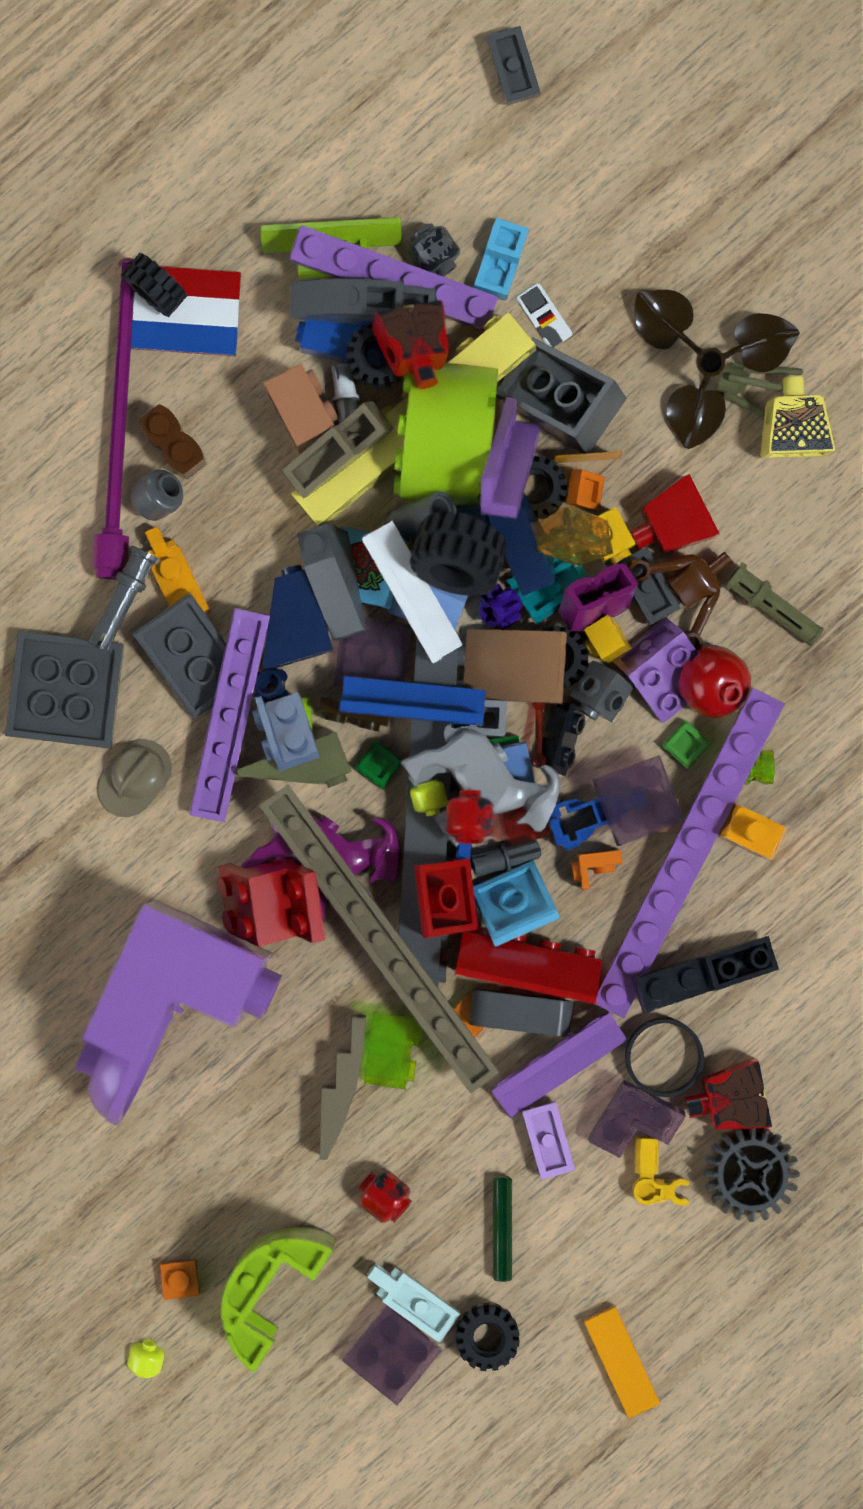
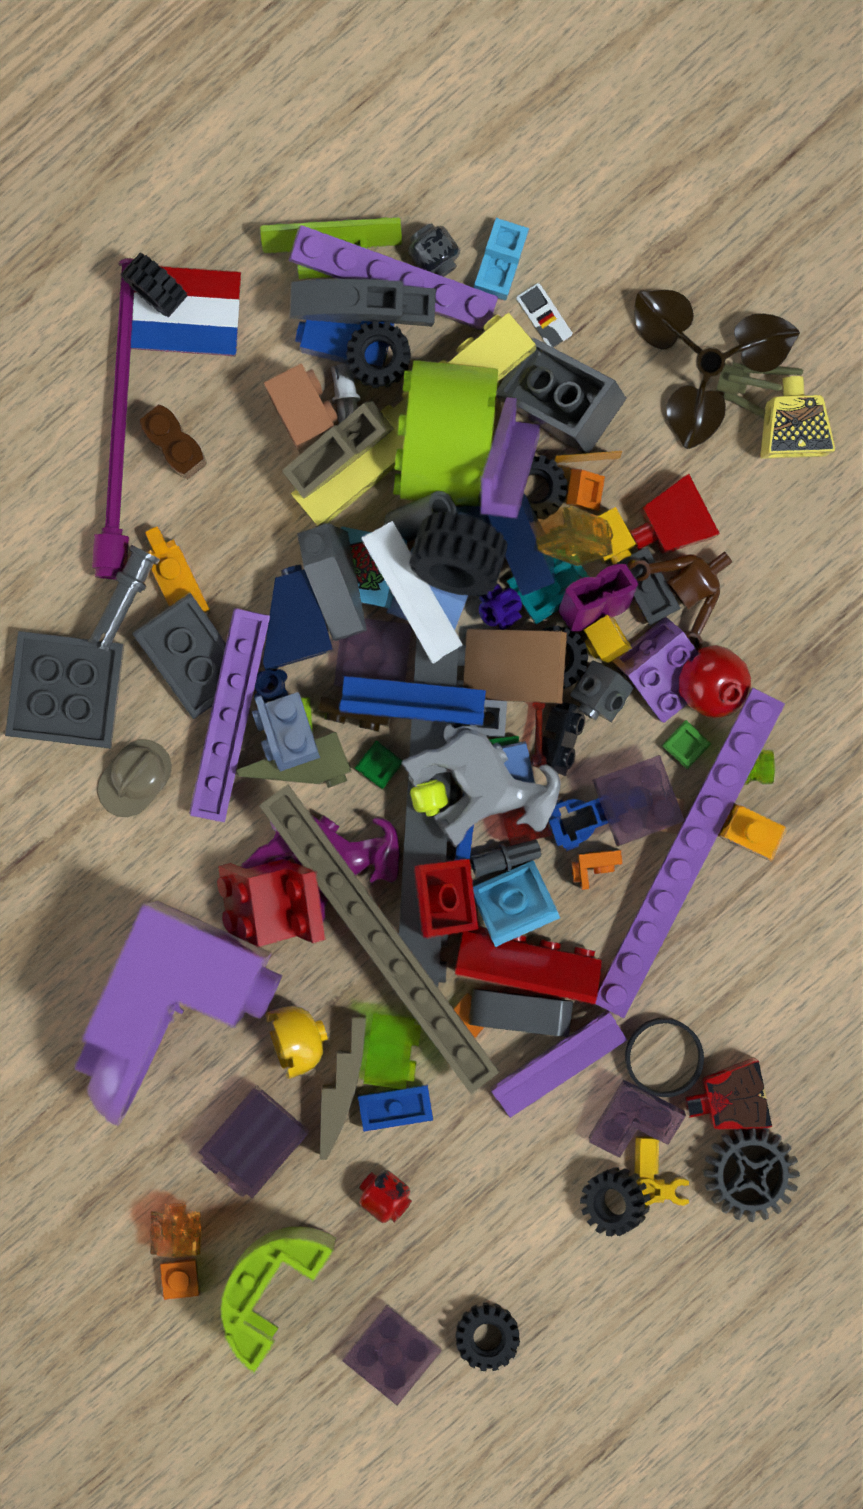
neon yellow piece [127,1339,165,1378] -> none
dark grey head [131,469,184,521] -> none
light aqua hinge [367,1263,460,1343] -> none
torso [372,300,448,389] -> none
red head [446,790,493,844] -> none
dark grey plate [486,26,541,106] -> none
dark green axle [493,1176,512,1282] -> none
lavender plate [522,1101,575,1180] -> none
light orange tile [583,1305,661,1419] -> none
black slope [632,936,779,1013] -> none
olive pin [723,562,824,646] -> none
none -> clear orange brick [149,1203,201,1258]
none -> clear purple brick [199,1084,309,1199]
none -> yellow cylinder [266,1006,328,1079]
none -> blue plate [358,1084,433,1132]
none -> black tyre [580,1167,650,1237]

